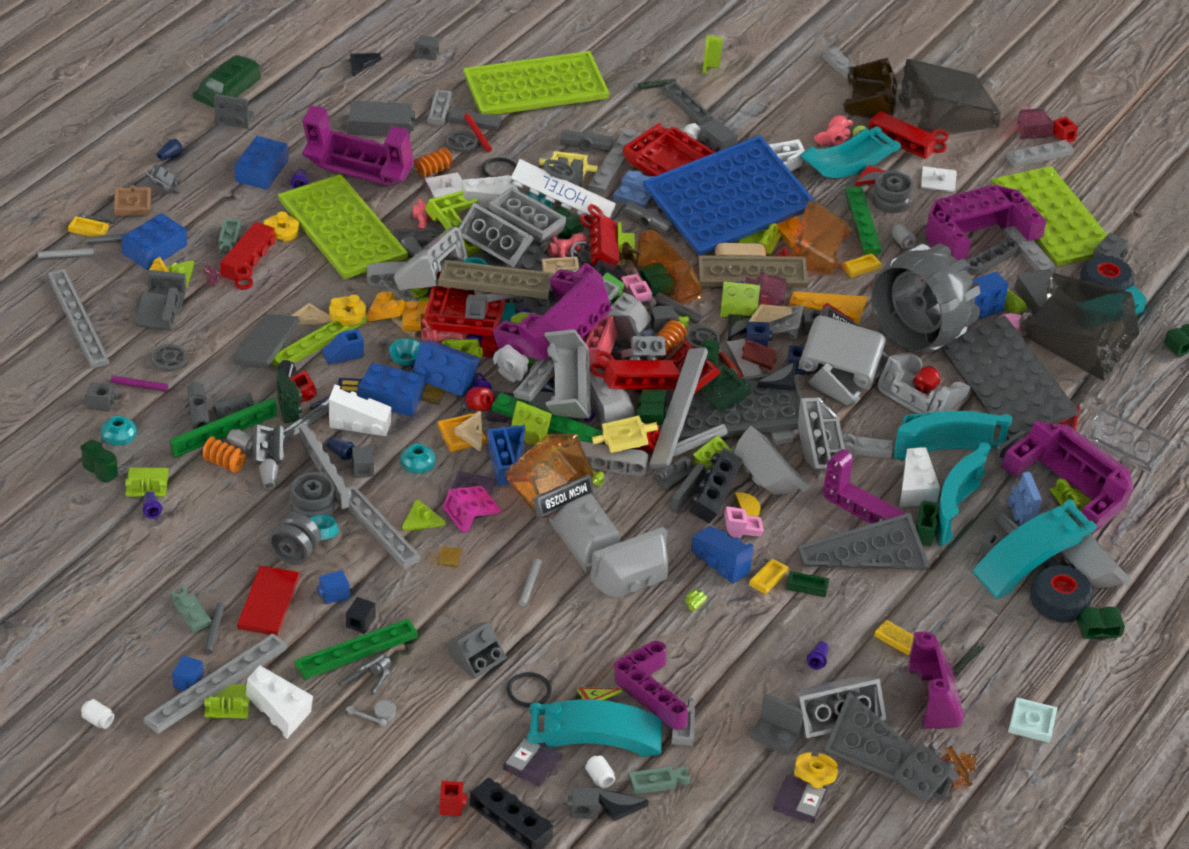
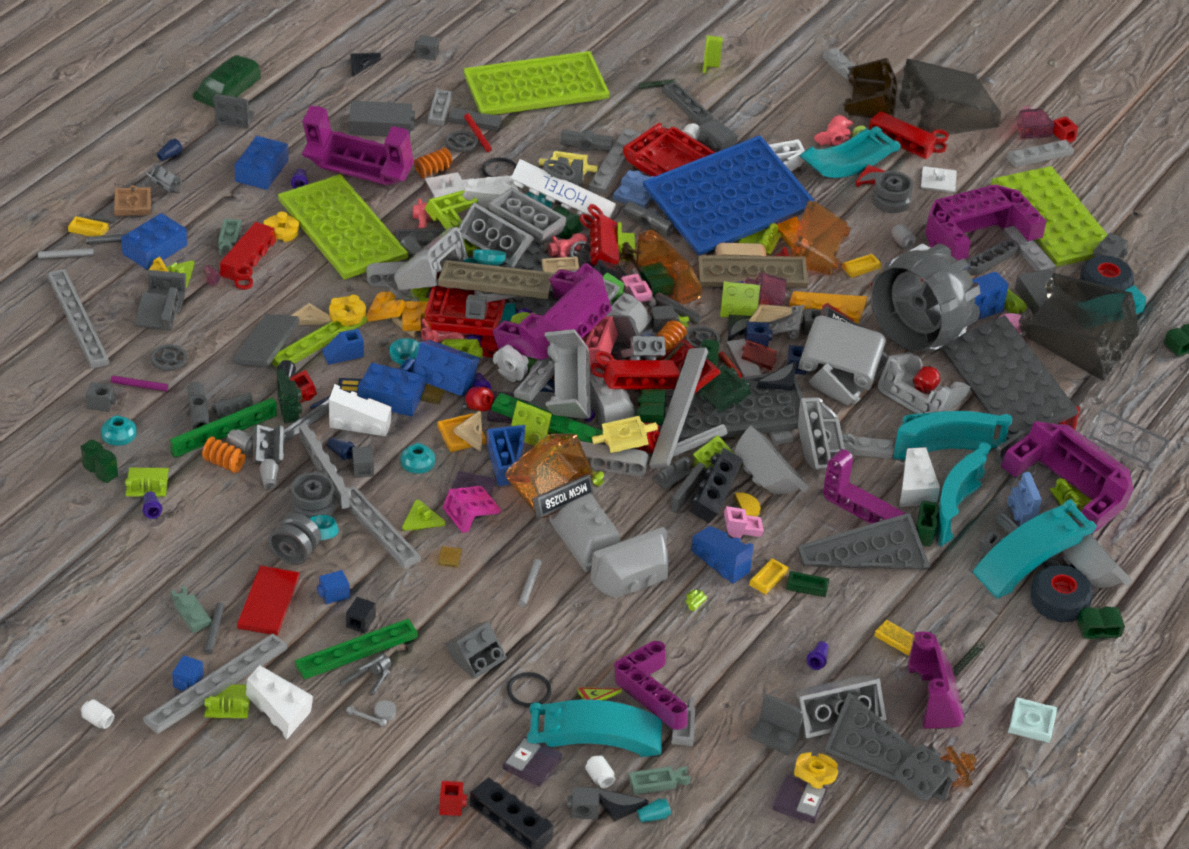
green plate [845,187,881,255] -> none
none -> blue slope [399,355,416,372]
none -> teal piece [473,250,506,266]
none -> teal cone [637,798,671,823]

